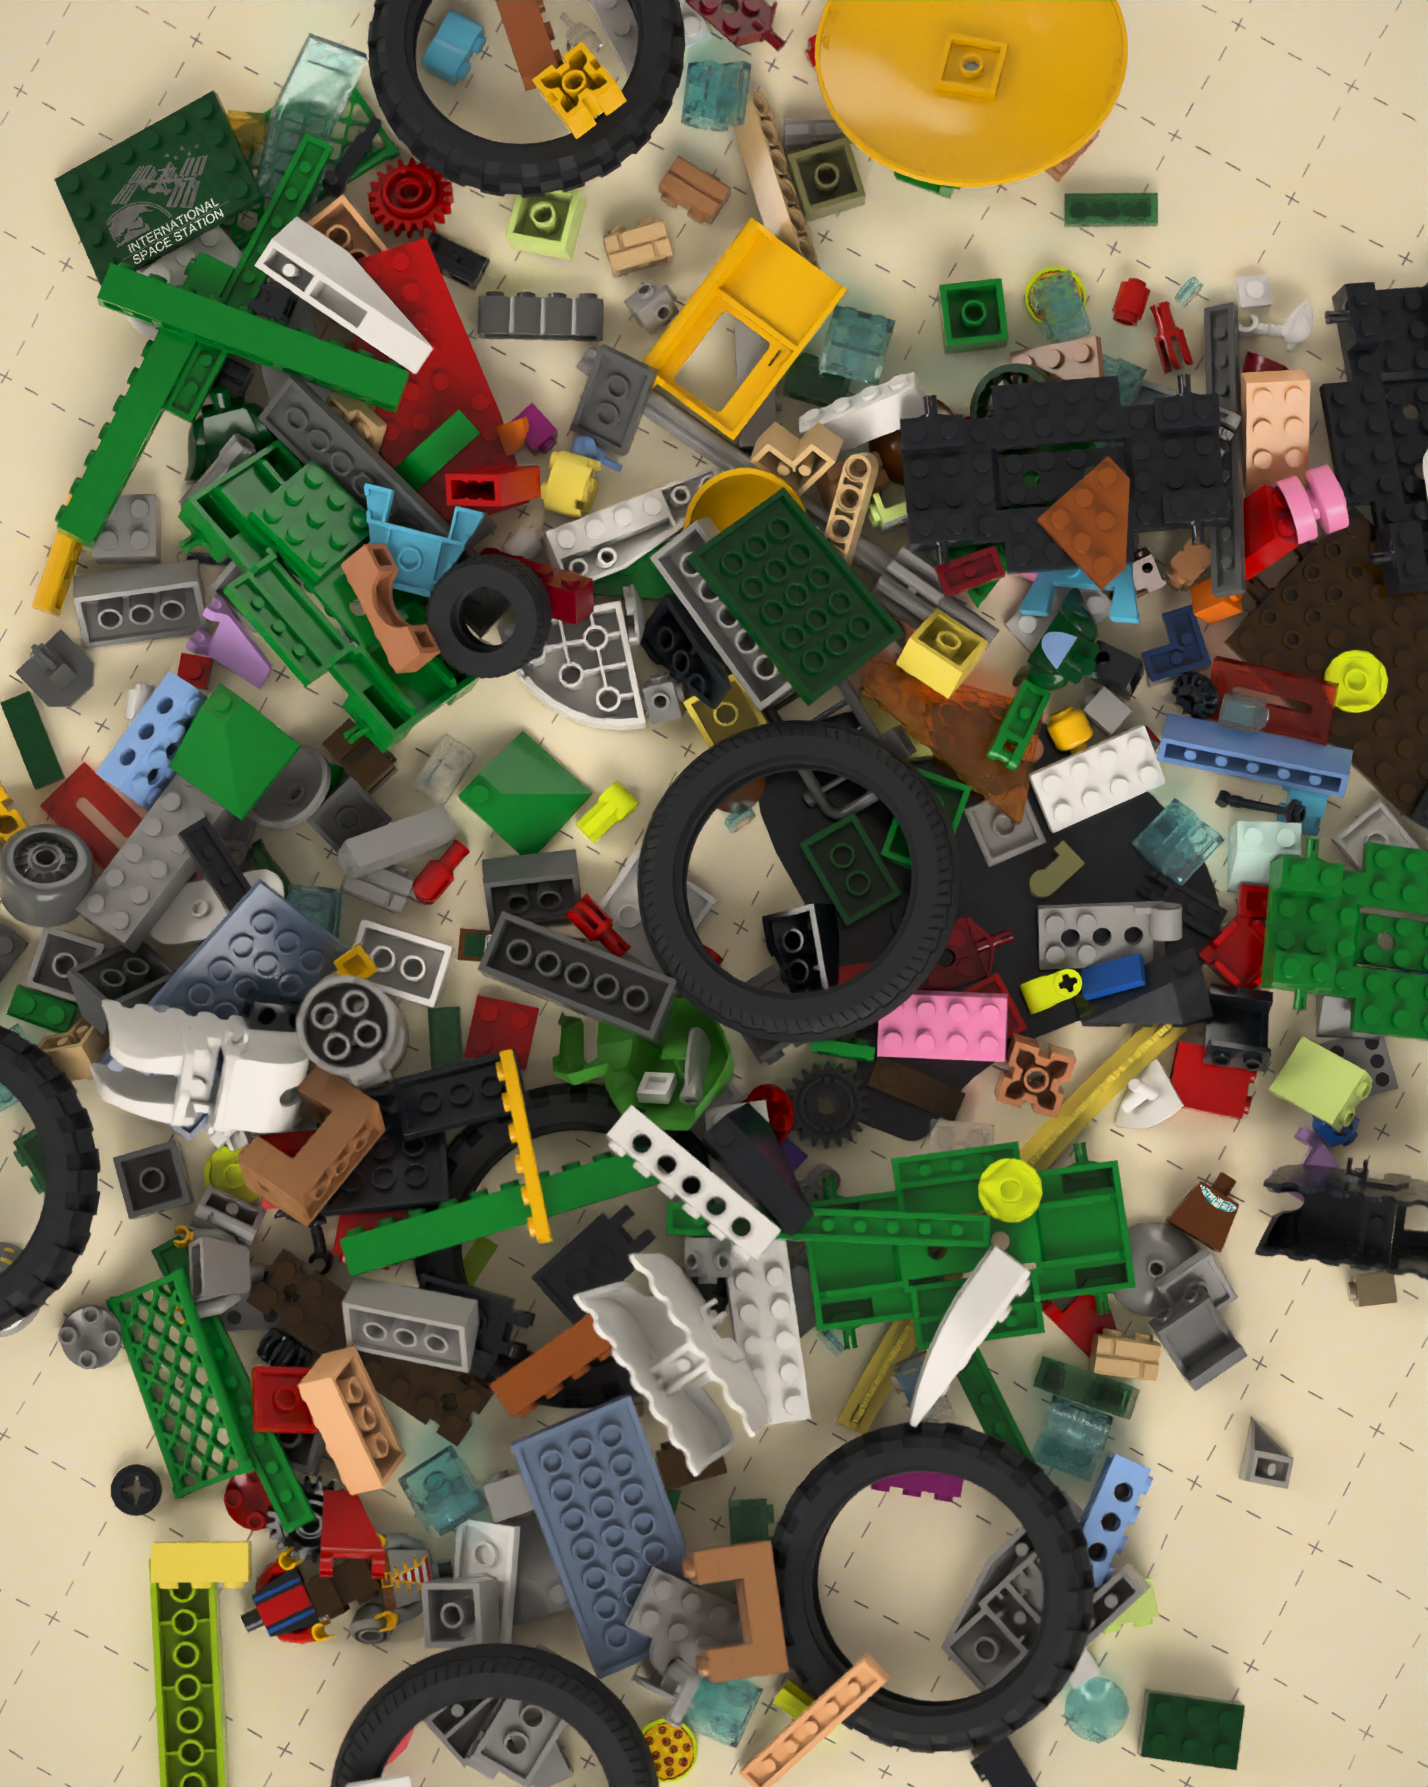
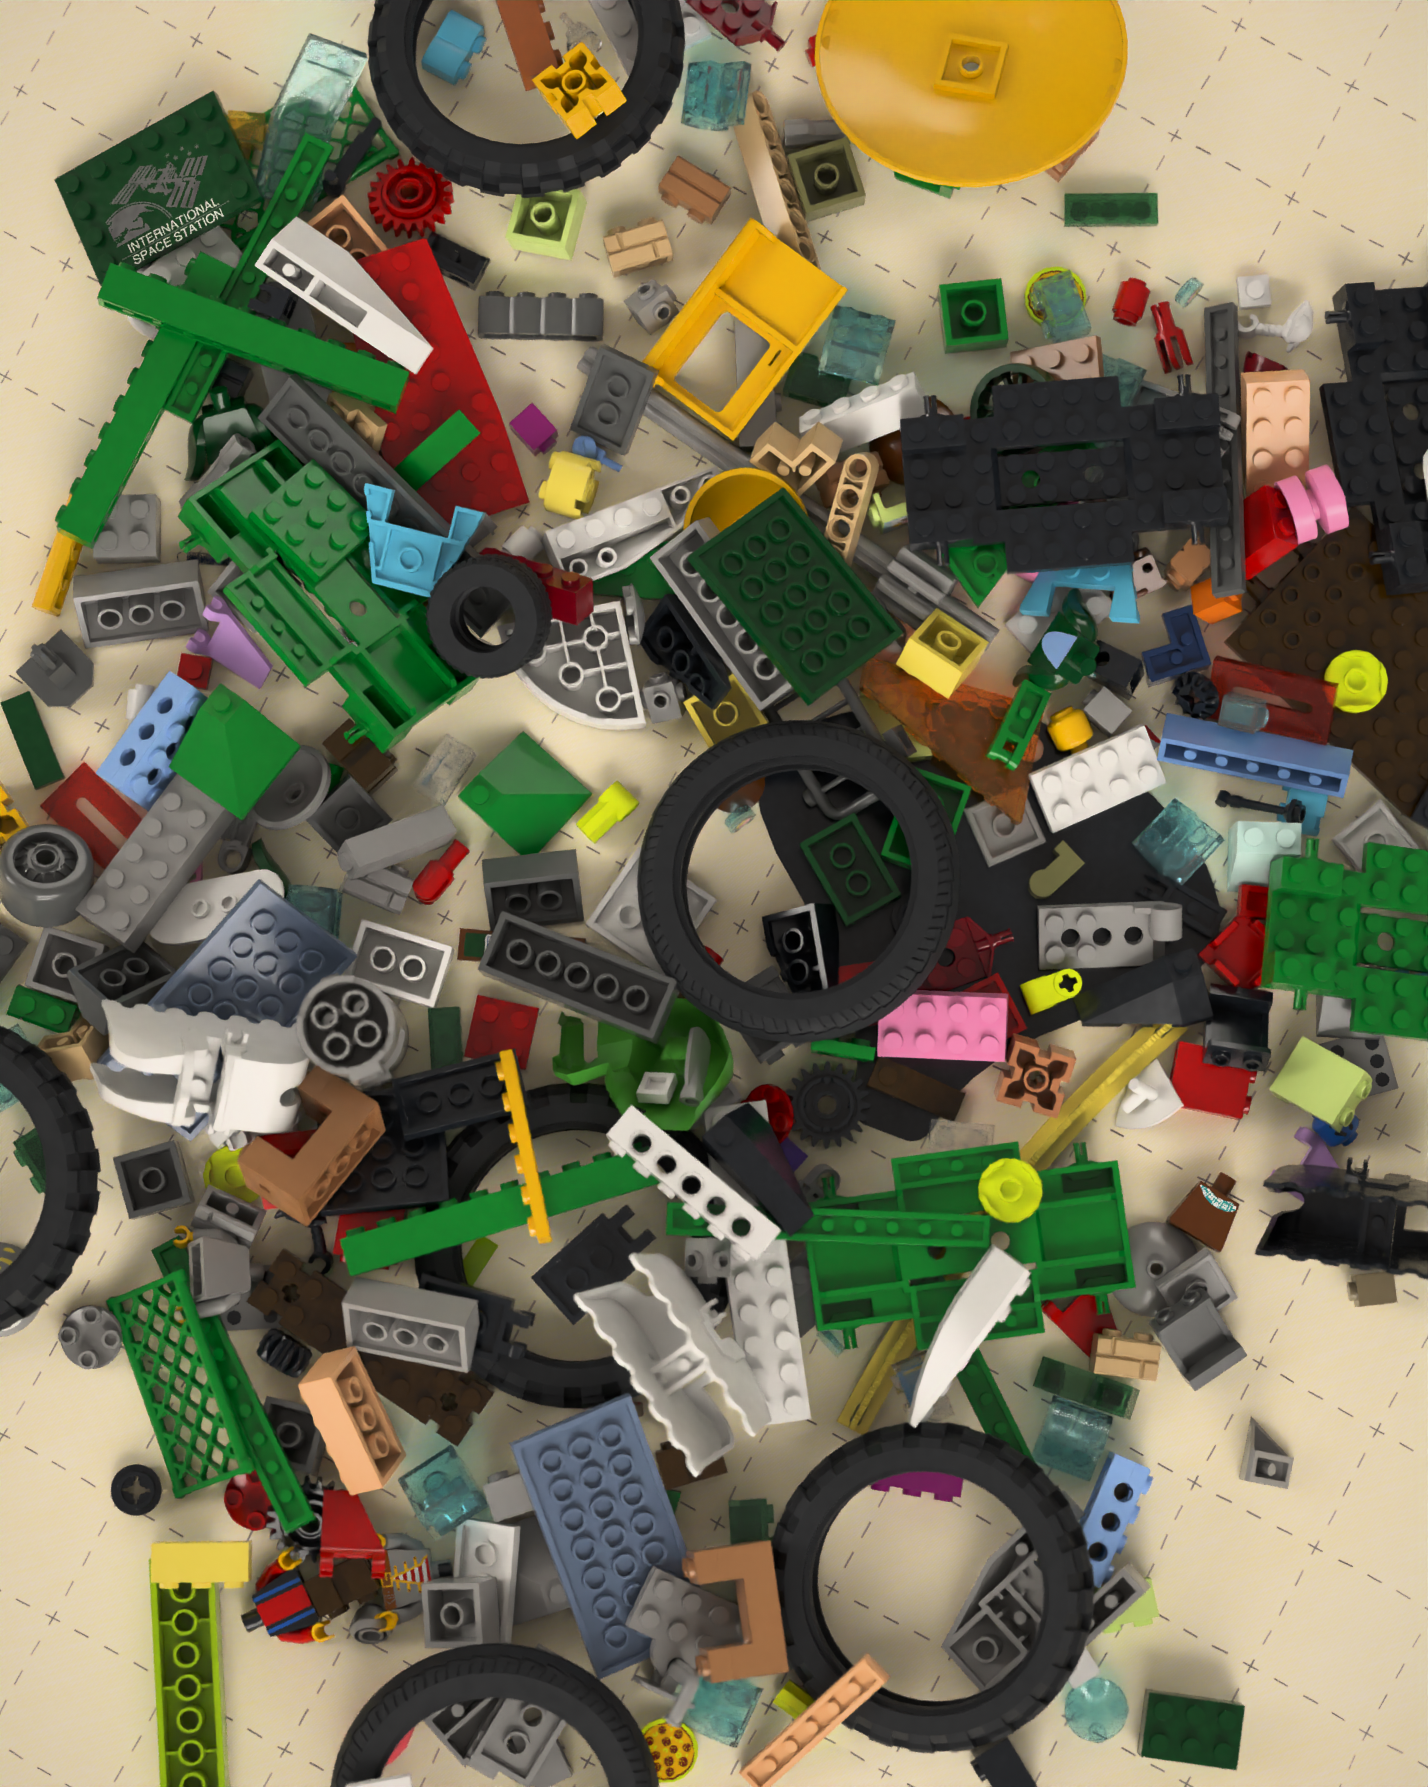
black plate [178,817,251,913] -> none
black leg [241,989,303,1032] -> none
red plate [251,1366,319,1434] -> none
yellow plate [320,943,378,982] -> none
nougat arch [341,543,441,673] -> none
red brick [445,465,541,507] -> none
dark orange brick [489,1314,613,1418] -> none
orange tile [496,416,529,456] -> none
red arm [565,893,632,958] -> none
dark red plate [935,545,1006,598] -> none
dark orange plate [1037,456,1130,591] -> none
blue tile [1081,953,1146,1001] -> none

